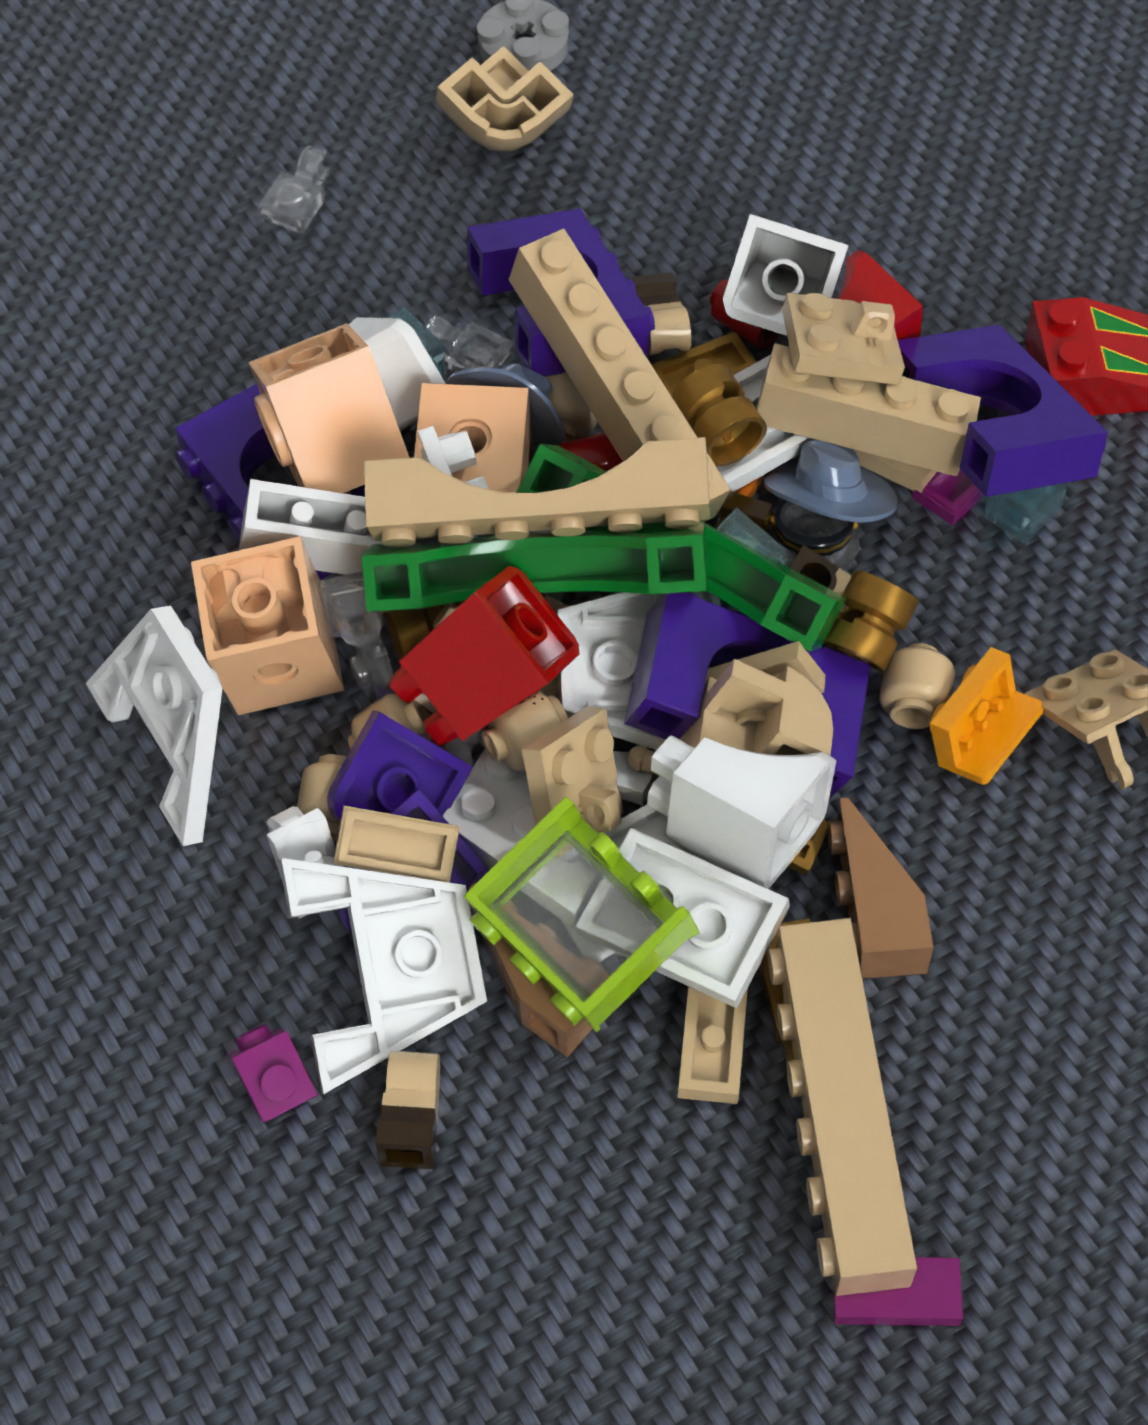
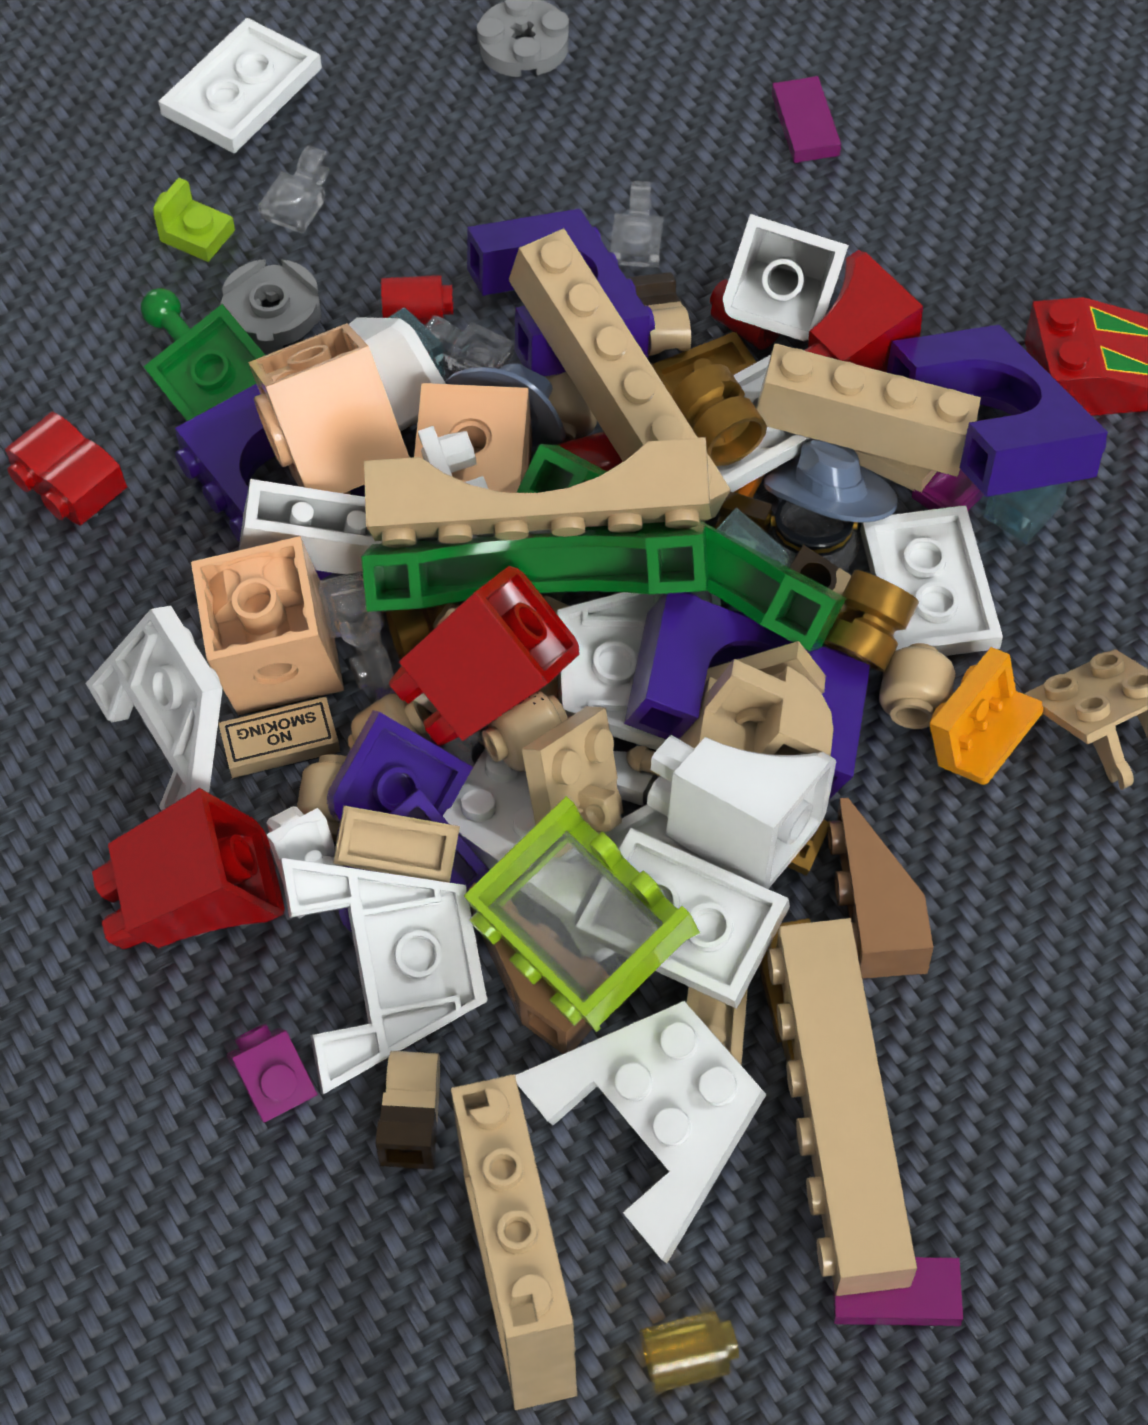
tan brick [436,46,574,152] -> none
tan hinge [782,293,905,385] -> none
none -> red brick [5,412,127,526]
none -> red hips [92,788,285,950]
none -> green plate [141,288,265,421]
none -> lime bracket [153,178,235,262]
none -> white plate [158,18,322,154]
none -> tan tile [218,697,340,778]
none -> light grey plate [220,259,322,354]
none -> red brick [381,275,454,327]
none -> tan window [451,1074,577,1411]
none -> white wing [515,1001,766,1263]
none -> clear plate [610,181,663,268]
none -> clear yellow brick [640,1311,739,1393]
none -> magenta tile [772,76,841,163]
none -> white plate [860,505,1003,656]

